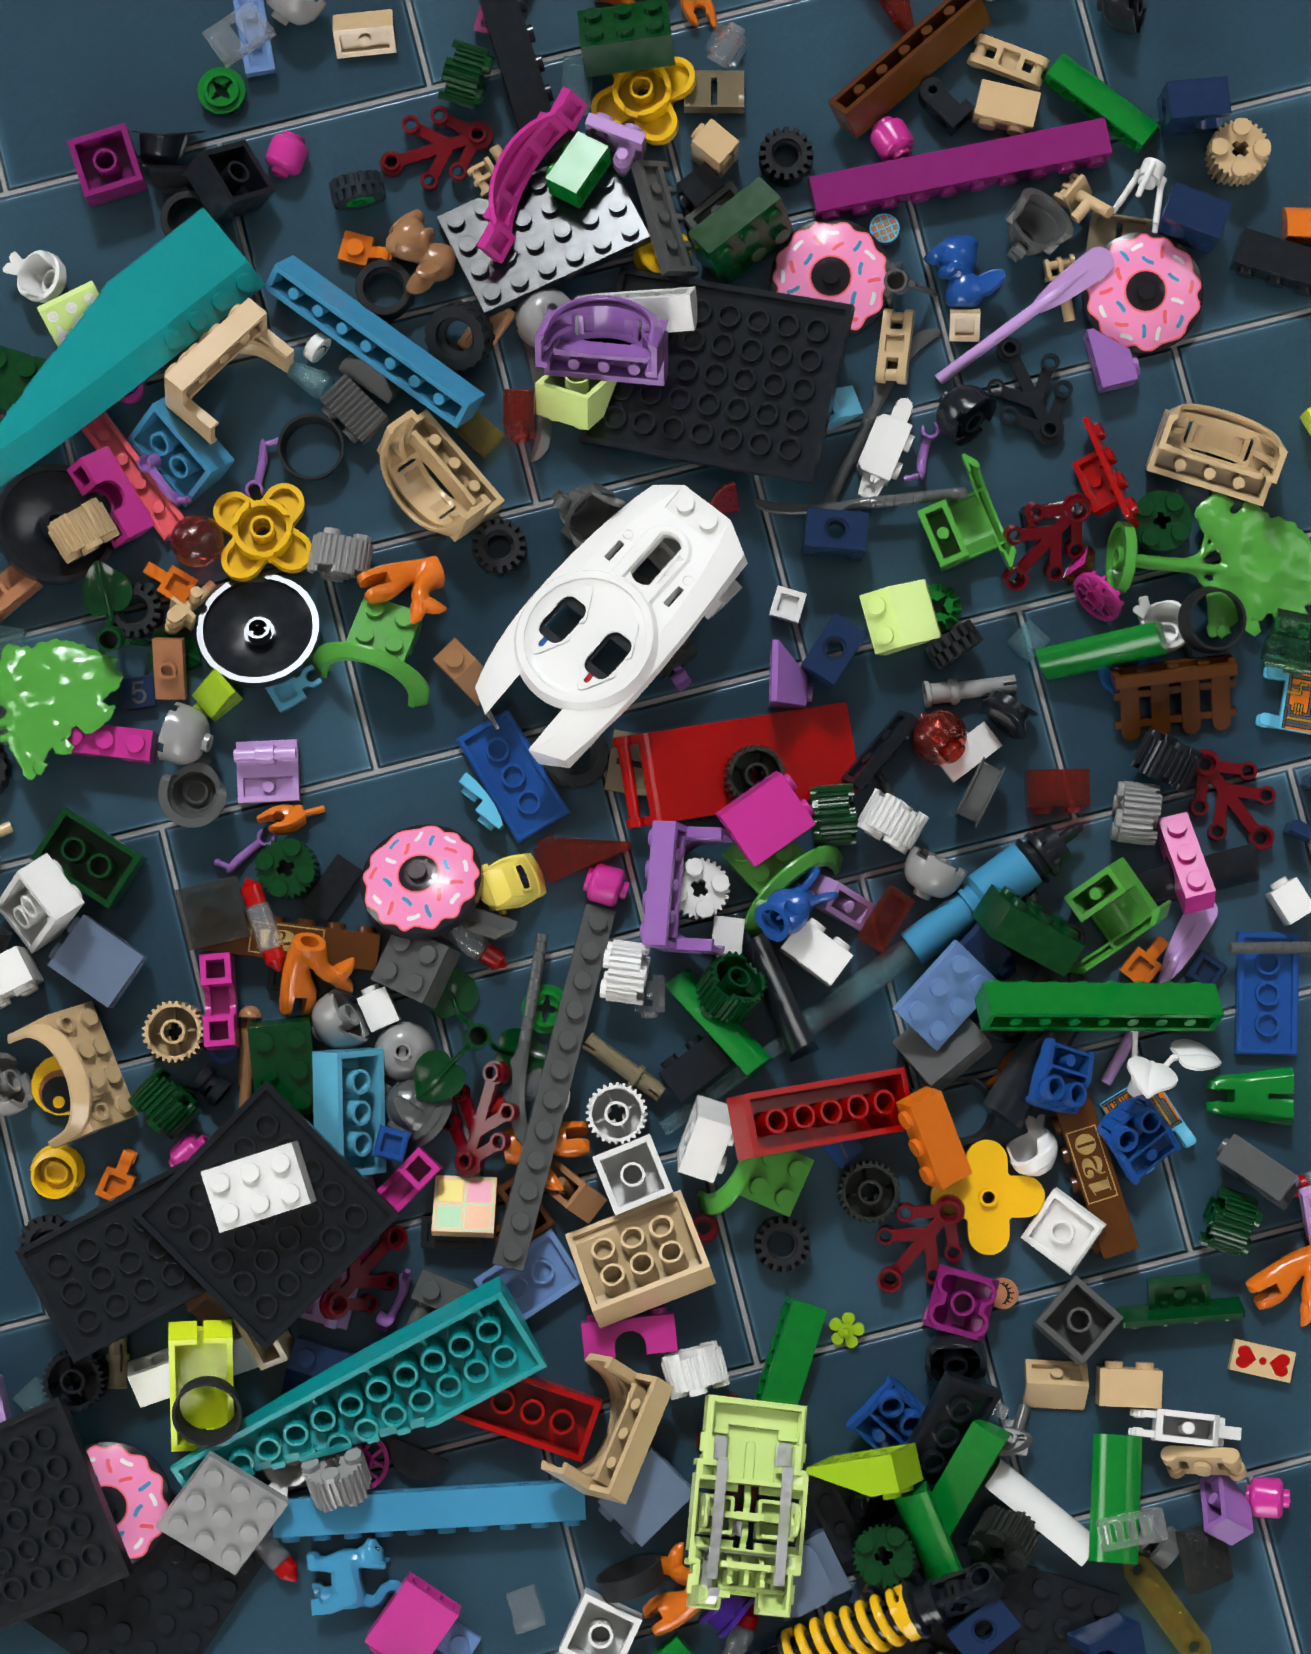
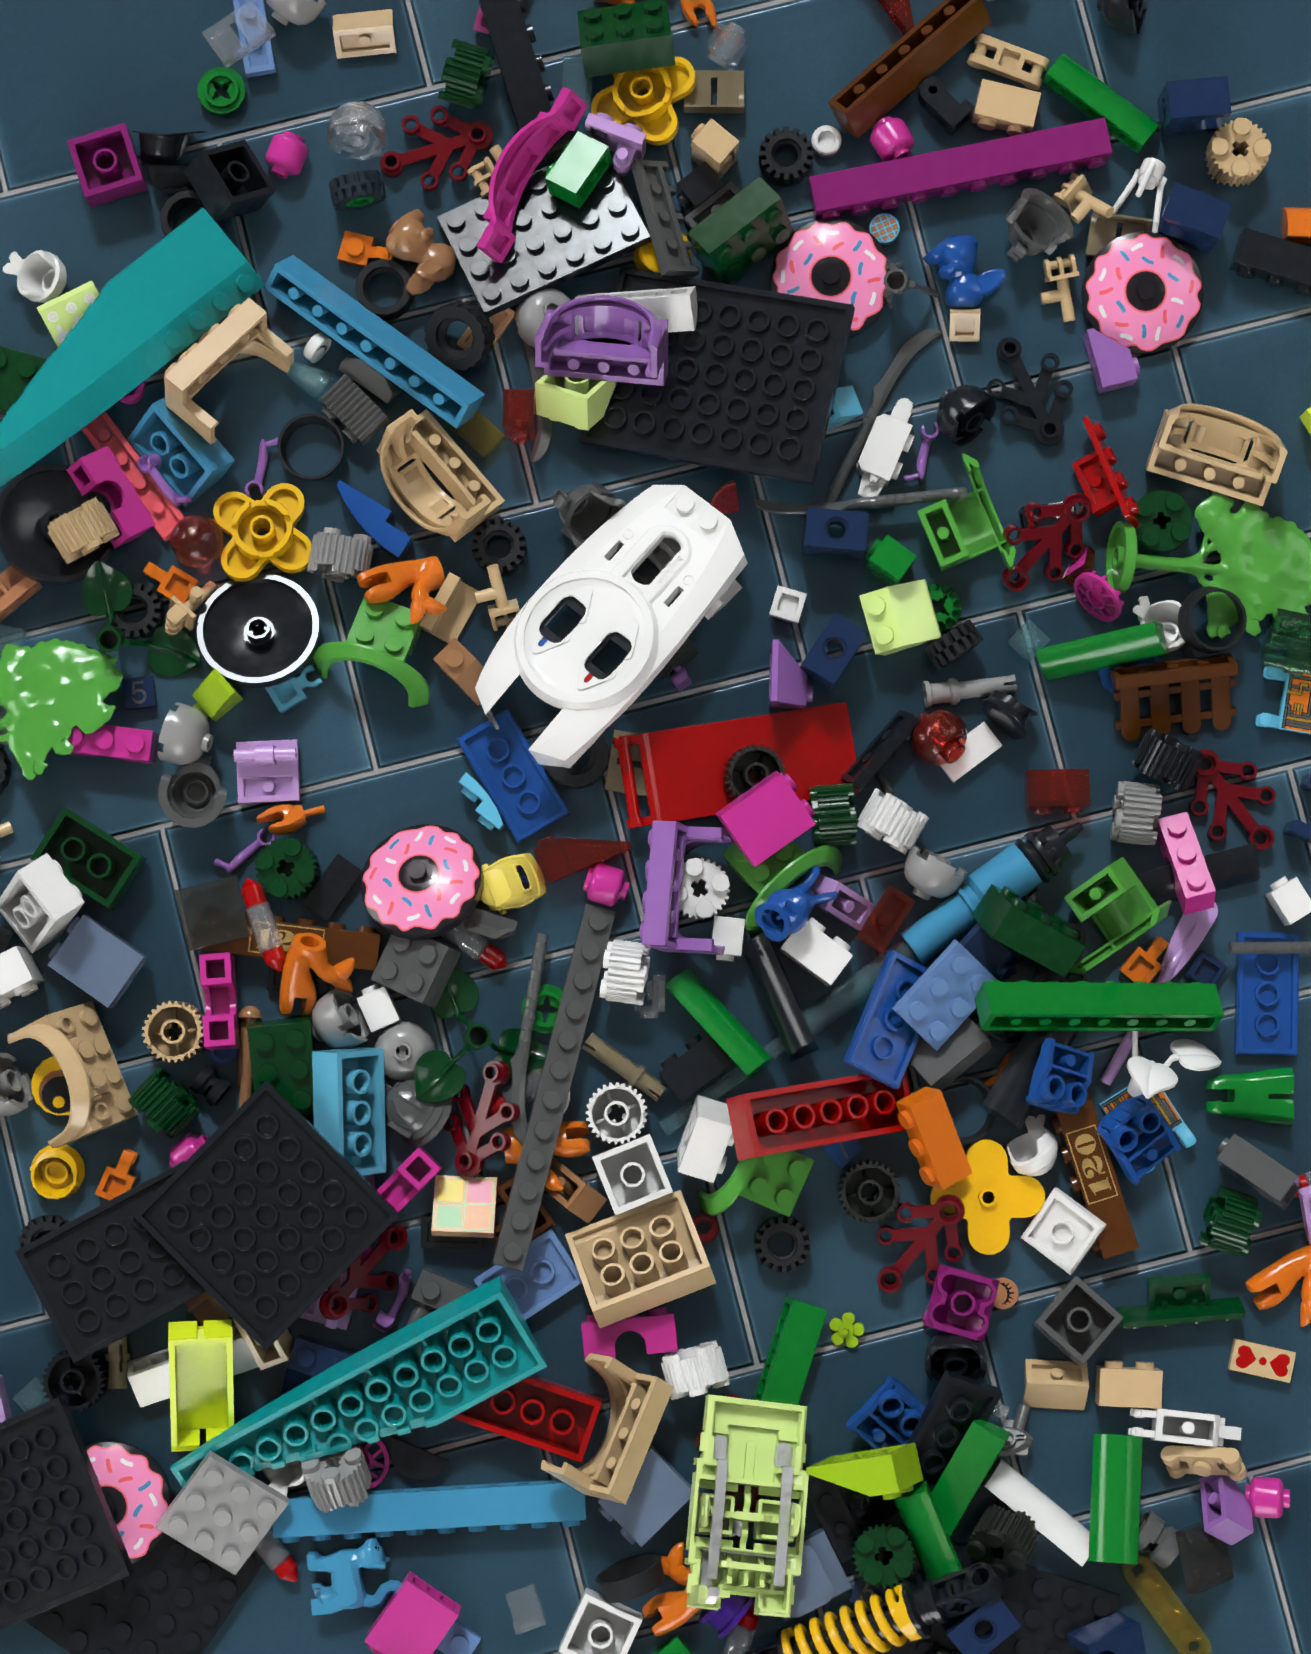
nougat plate [152,637,188,700] -> none
black tyre [172,1376,242,1446] -> none
white brick [201,1140,317,1233] -> none
blue tile [372,1125,411,1163] -> none
dark green brick [696,951,768,1024] -> none
tan plate [875,308,915,385] -> none
lavender piece [935,246,1114,385] -> none
dark grey wheel [954,756,1006,828] -> none
clear slope [1096,1507,1168,1552] -> none
none -> clear cylinder [326,101,388,160]
none -> blue slope [336,480,413,562]
none -> tan panel [420,572,478,644]
none -> tan arm [474,564,520,631]
none -> white tile [811,125,842,158]
none -> blue tile [843,950,928,1089]
none -> green brick [865,534,917,586]

